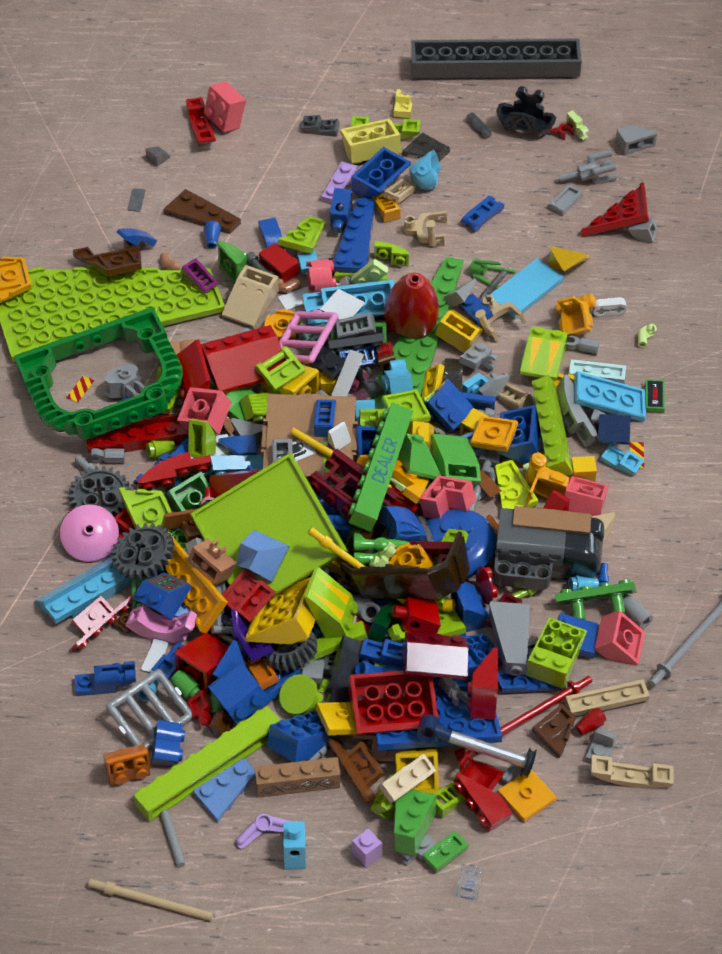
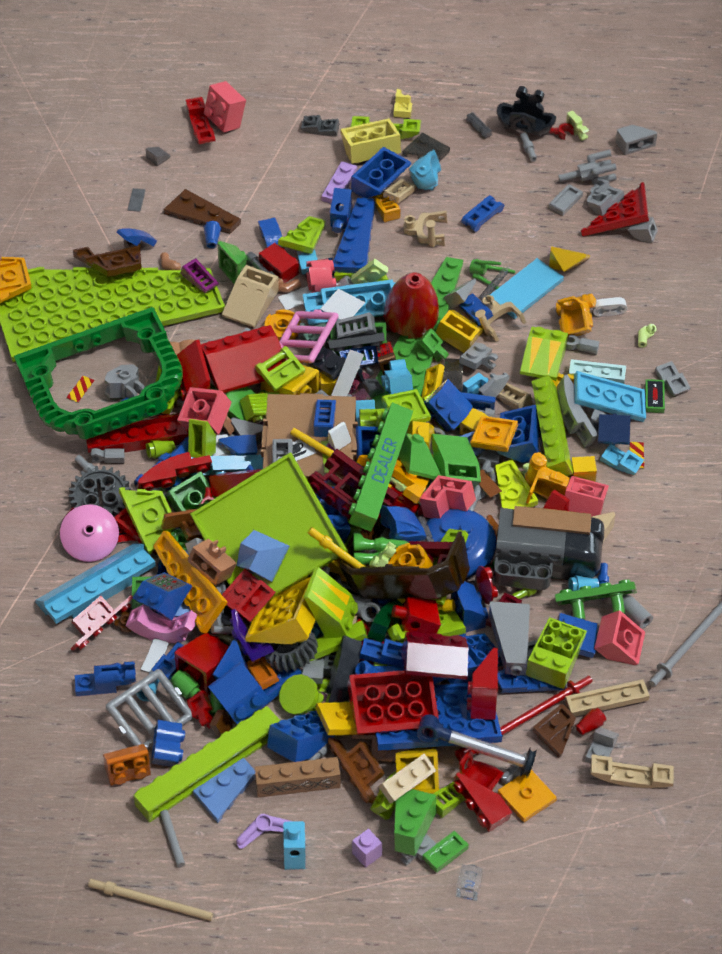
dark grey gear [111,523,175,580] -> none
lime slope [374,241,409,267] -> none
dark grey brick [411,38,582,78] -> none
light grey bar [439,677,468,706] -> none
none -> bright green plate [418,328,449,362]
none -> light grey bar [520,133,537,162]
none -> light grey slope [587,177,624,216]
none -> light grey slope [654,361,691,396]

